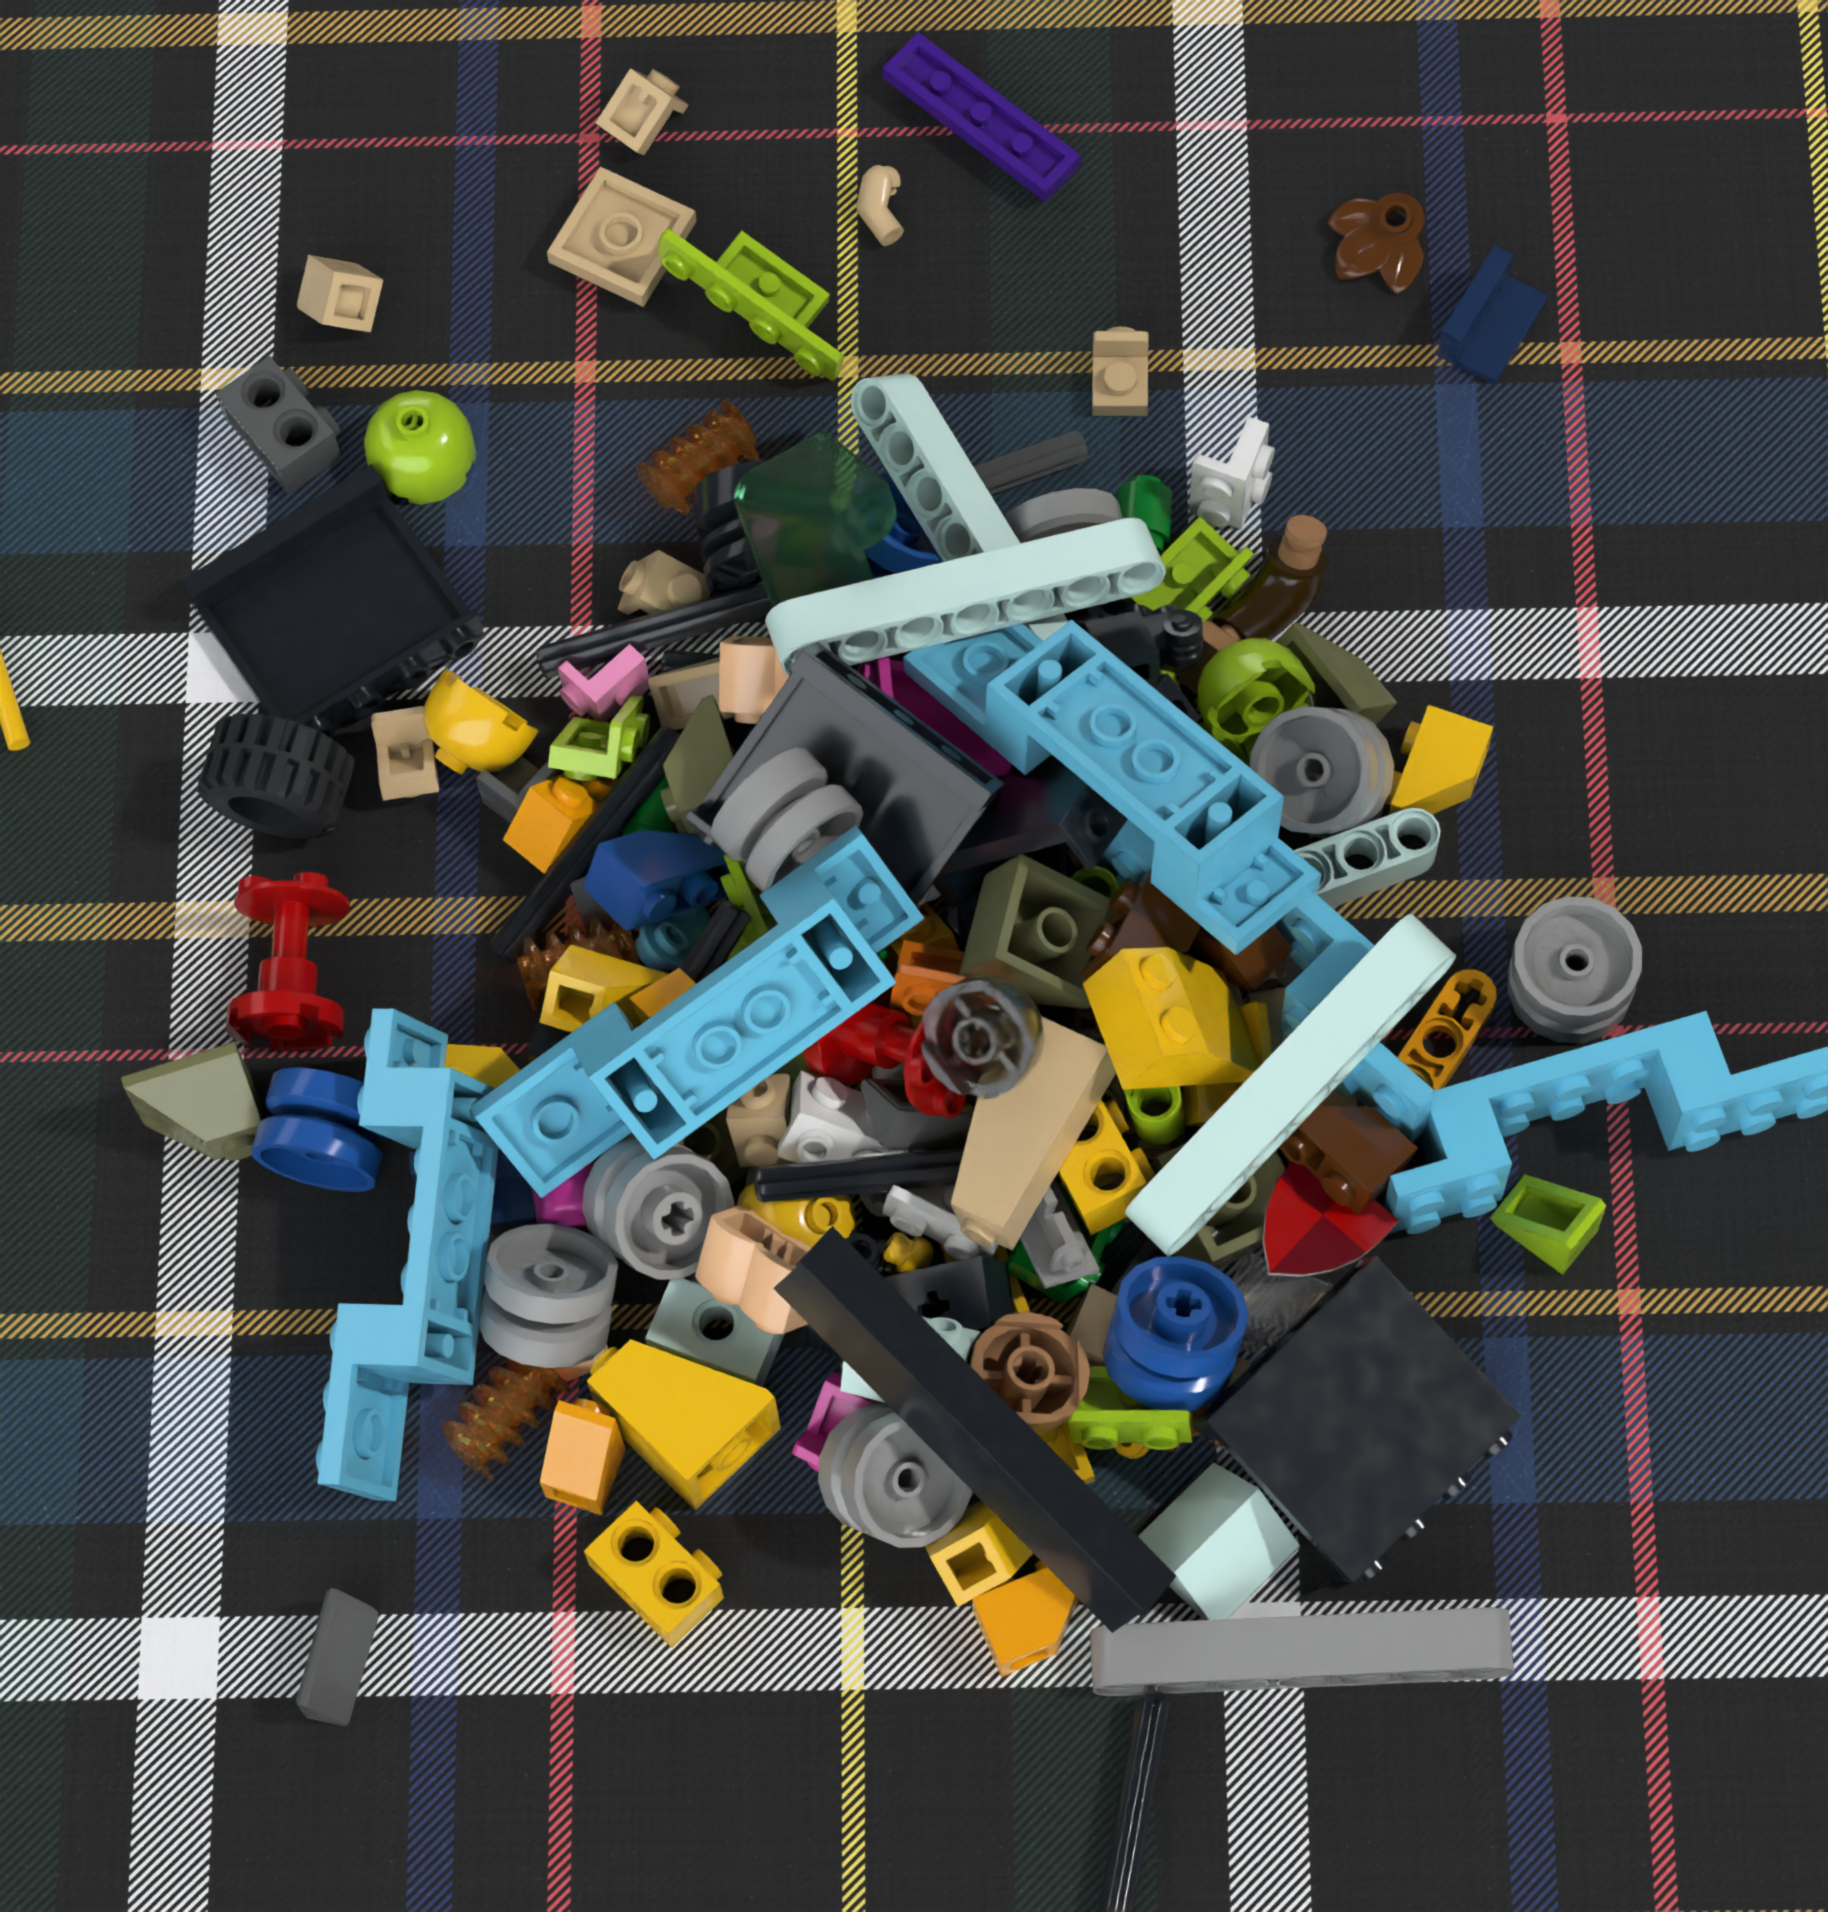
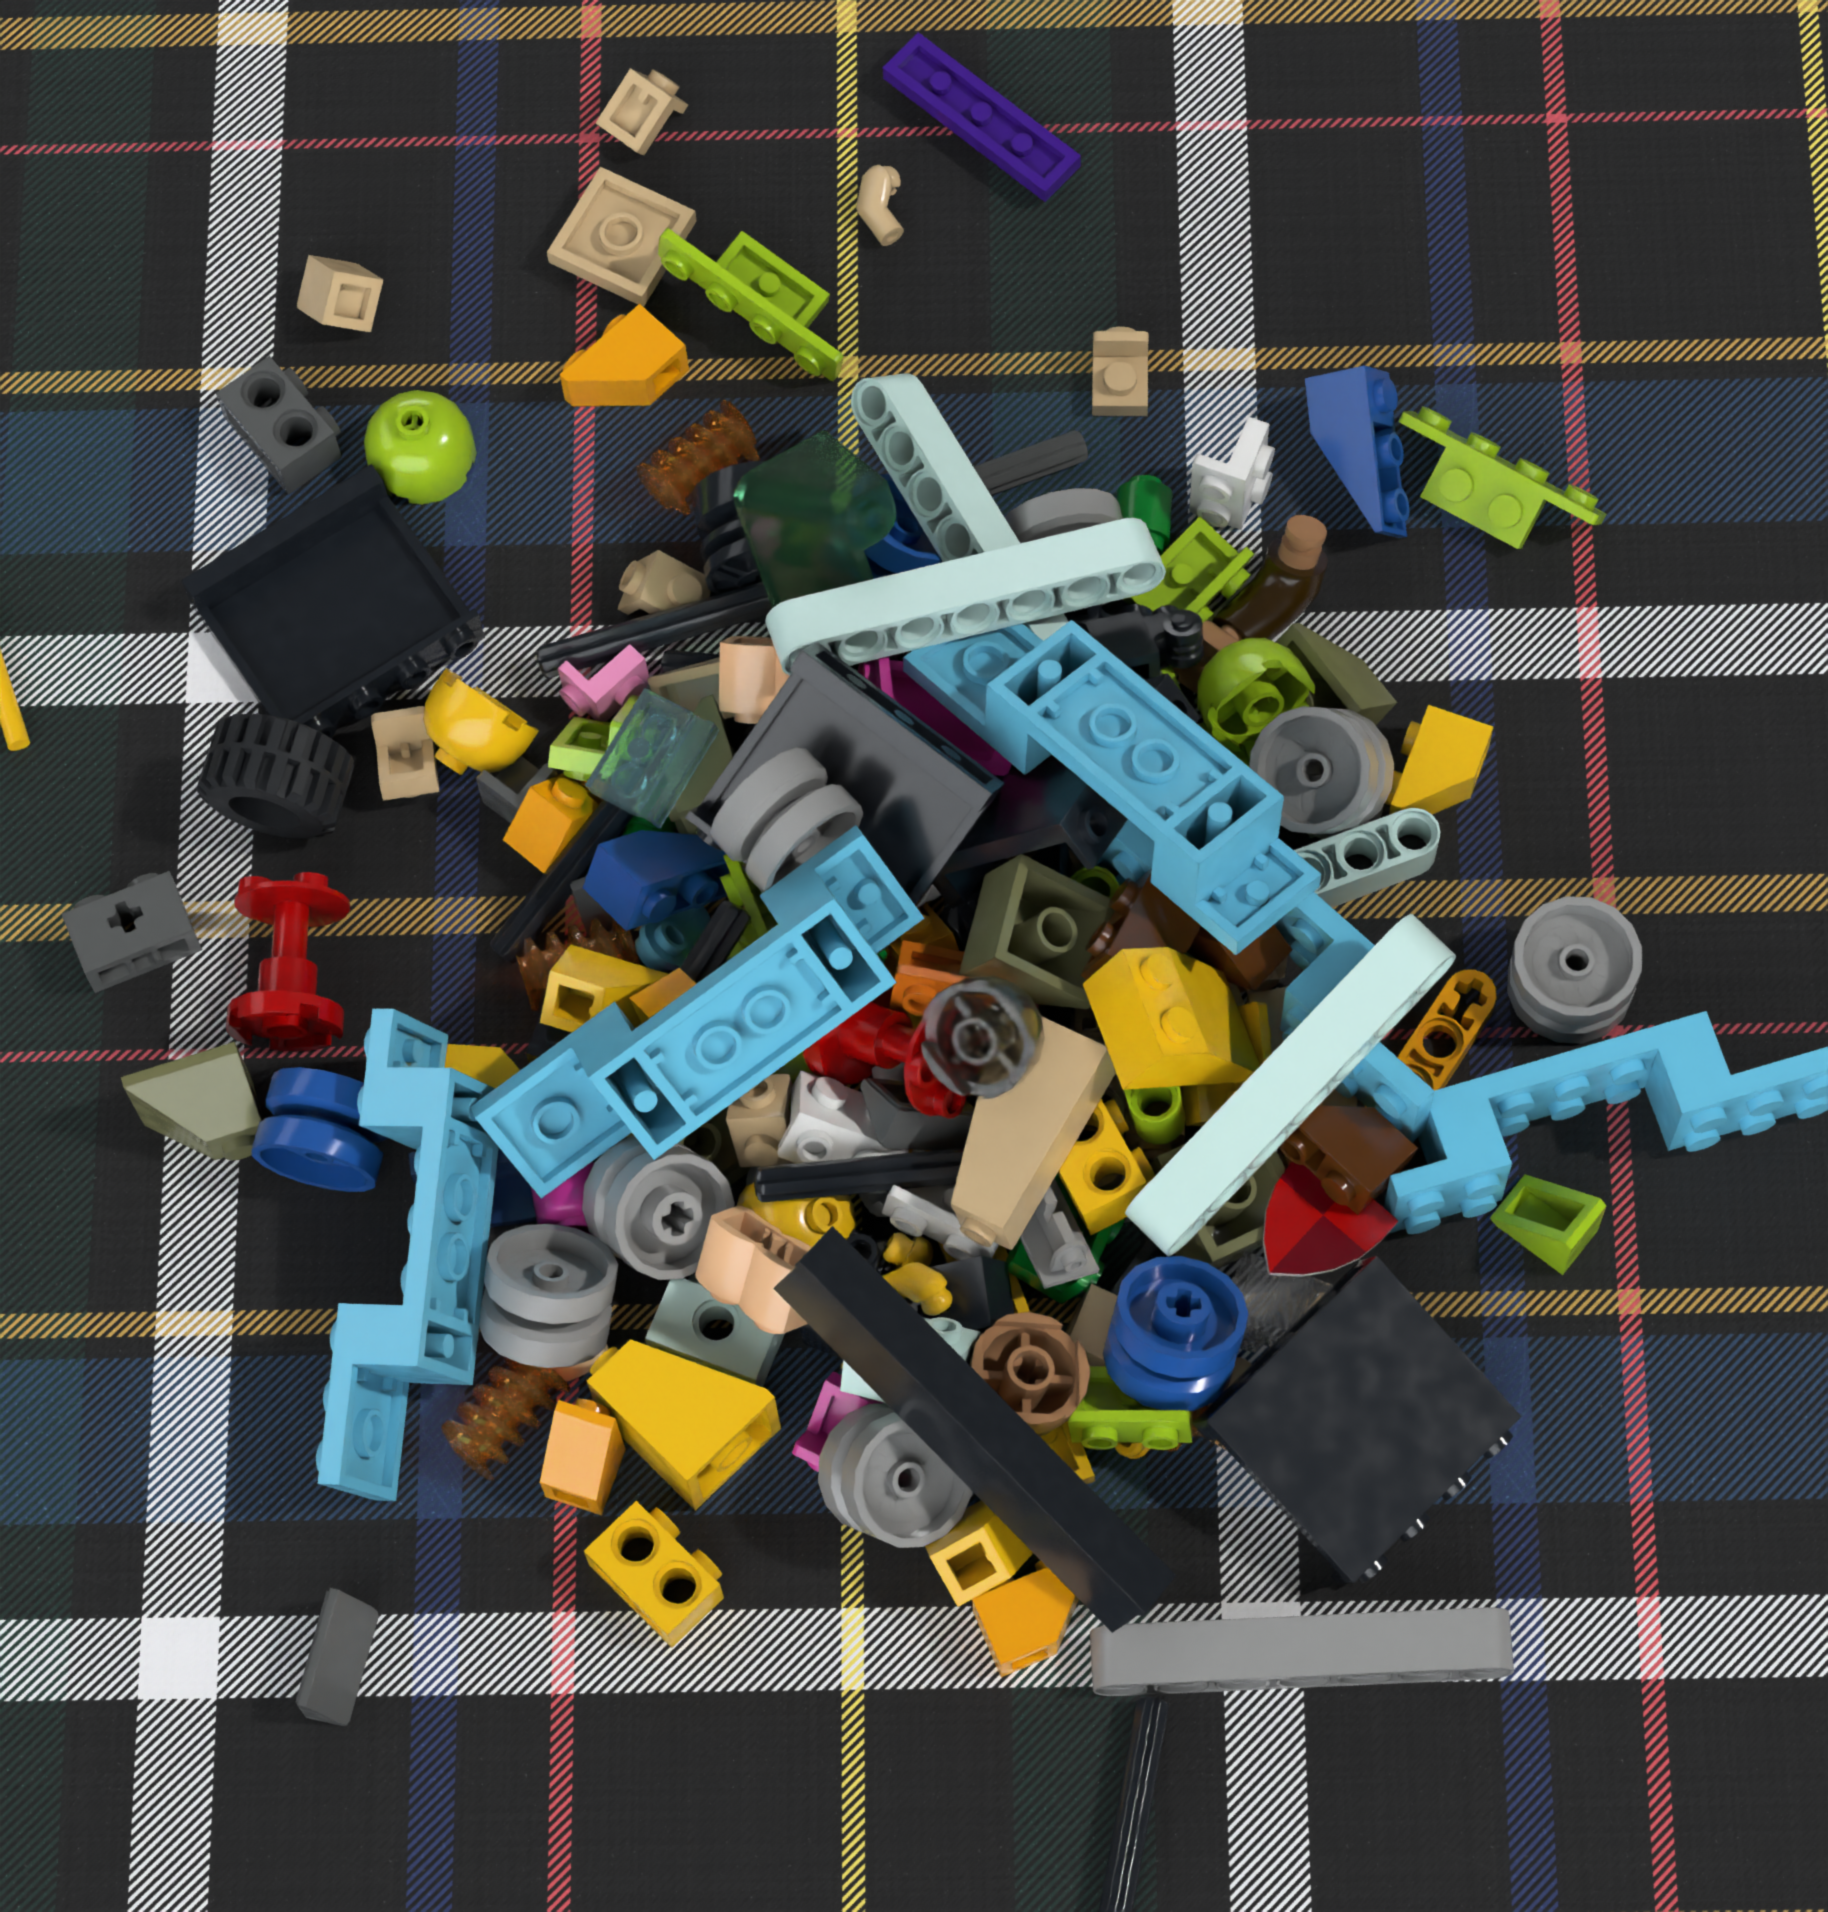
light aqua slope [1138,1462,1300,1620] -> none
reddish brown plate [1327,193,1425,295] -> none
dark blue panel [1437,245,1547,384] -> none
none -> dark grey brick [62,871,202,993]
none -> light orange slope [560,304,689,406]
none -> clear light blue plate [585,688,719,828]
none -> yellow arm [882,1262,953,1316]
none -> blue slope [1305,365,1410,538]
none -> lime bracket [1398,406,1607,549]

